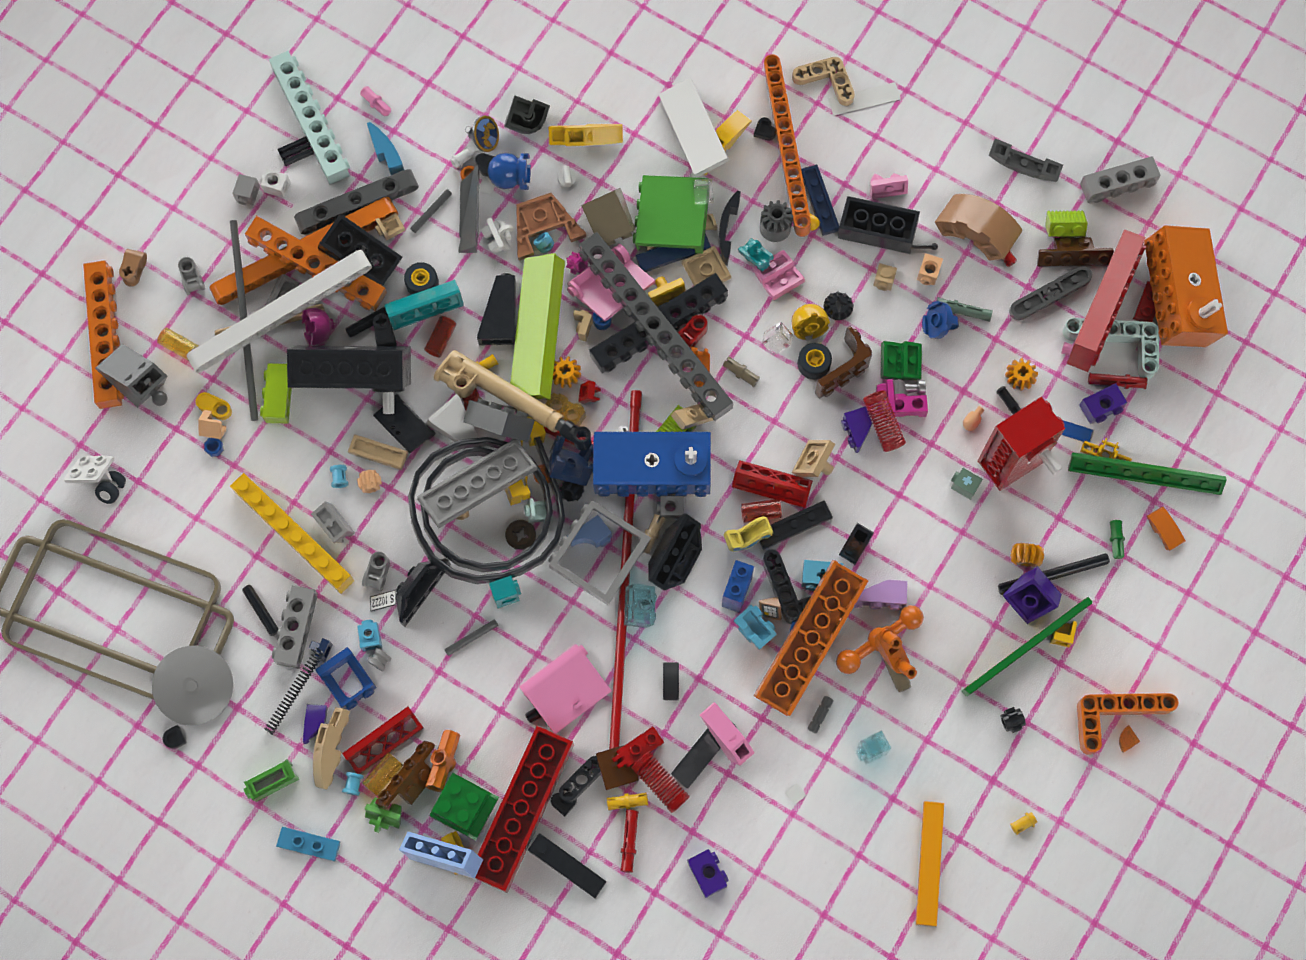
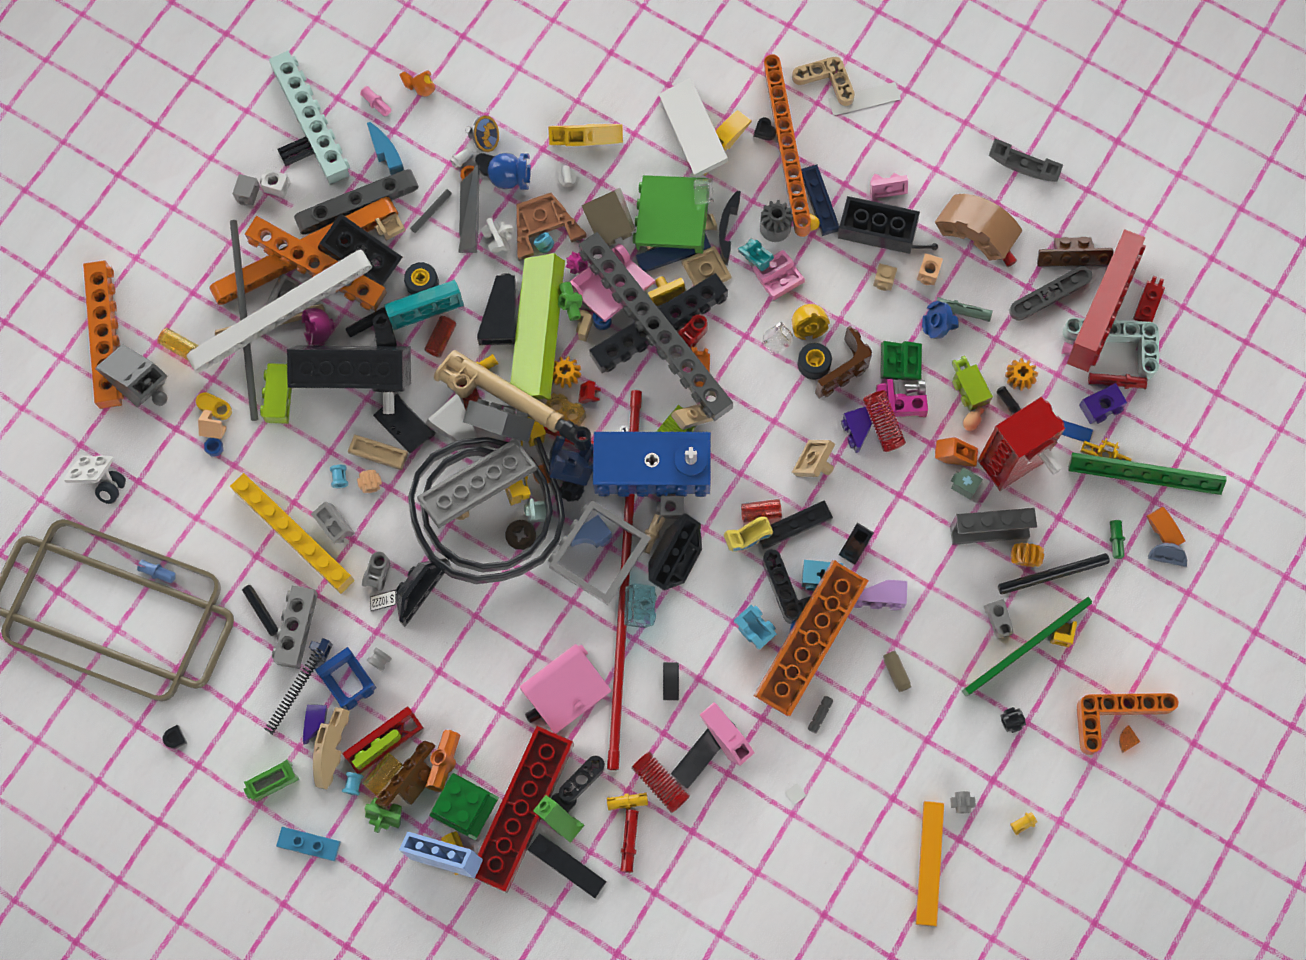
medium nougat piece [119,249,147,287] -> none
light grey dish [152,646,233,725] -> none
light grey piece [178,257,205,295] -> none
medium azure brick [357,620,382,652] -> none
dark grey piece [444,619,499,656] -> none
teal brick [489,576,522,608] -> none
pearl dark grey brick [504,95,550,134] -> none
reddish brown sticker [596,745,639,790] -> none
red hinge [612,726,664,769] -> none
dark purple brick [687,849,729,898] -> none
blue window [722,560,754,613] -> none
dark tan pin [723,356,760,387] -> none
red fence [731,460,813,508] -> none
slope [759,597,782,620] -> none
black gear [823,291,854,320] -> none
orange connector [836,605,924,679] -> none
clear light blue brick [856,730,891,765] -> none
dark purple slope [1003,566,1062,624] -> none
lime brick [1045,210,1088,237] -> none
light grey brick [1080,156,1161,203] -> none
orange piece [1144,225,1228,347] -> none
none -> medium blue axle [137,559,176,583]
none -> lime hinge [352,730,401,771]
none -> orange piece [399,70,435,97]
none -> bright green window [533,795,585,843]
none -> bright green axle [558,282,583,321]
none -> orange slope [935,437,978,467]
none -> dark grey window [950,508,1037,545]
none -> light grey gear [950,791,976,814]
none -> lime brick [952,356,993,411]
none -> light grey leg [983,599,1014,639]
none -> sand blue tile [1148,543,1188,567]

